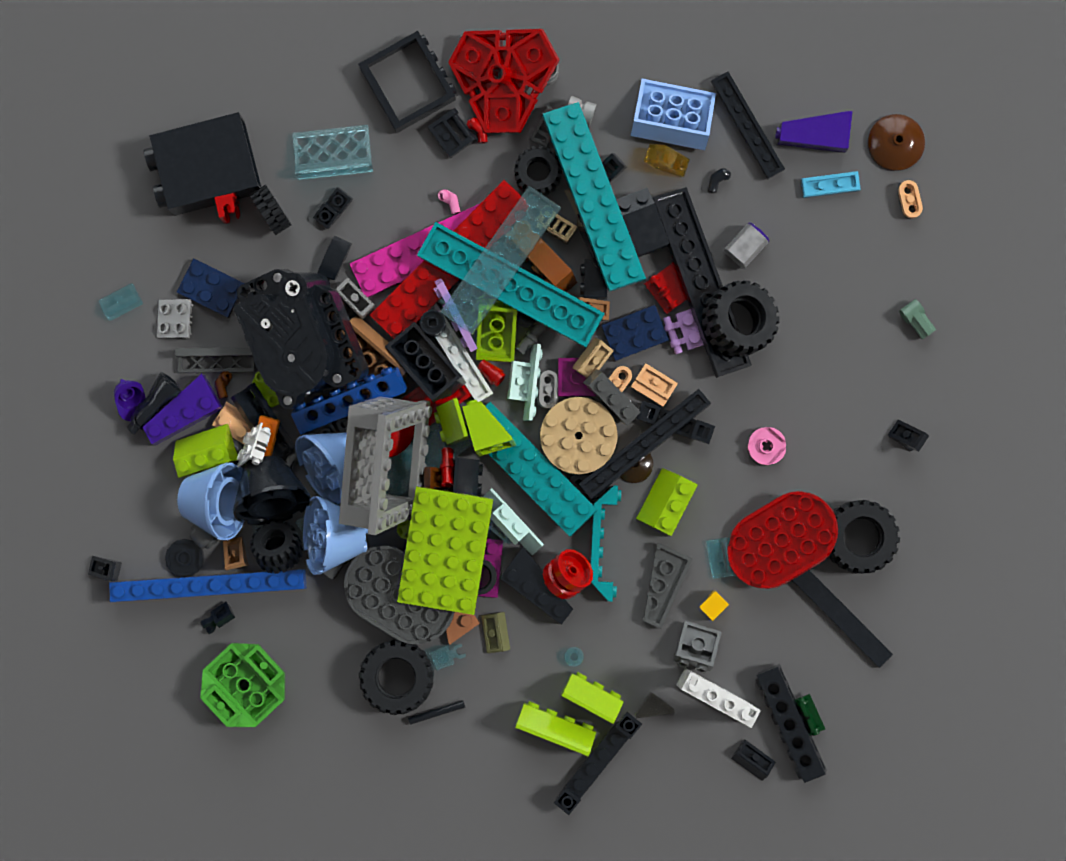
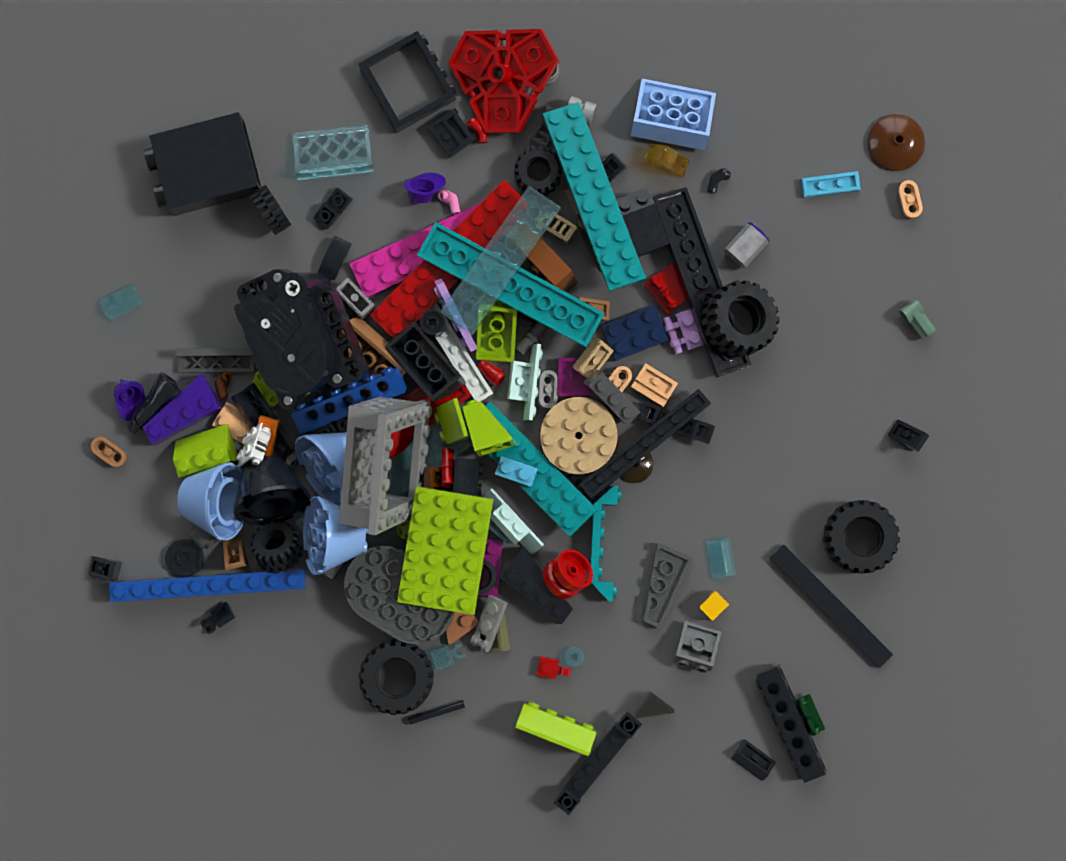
light grey hinge [157,299,193,339] -> none
dark blue plate [177,258,244,318] -> none
bright green piece [200,643,285,727] -> none
red hinge [215,193,240,224] -> none
lime slope [561,672,624,724] -> none
black slope [580,259,607,300] -> none
lime slope [636,468,698,536] -> none
white window [676,668,761,728] -> none
black plate [711,71,785,180] -> none
red plate [727,491,838,589] -> none
bright pink plate [747,427,786,466] -> none
dark purple slope [775,111,853,153] -> none
none -> medium nougat plate [91,437,127,467]
none -> dark purple piece [404,172,446,205]
none -> light grey plate [470,595,508,652]
none -> medium azure plate [495,456,538,488]
none -> red plate [537,656,572,679]

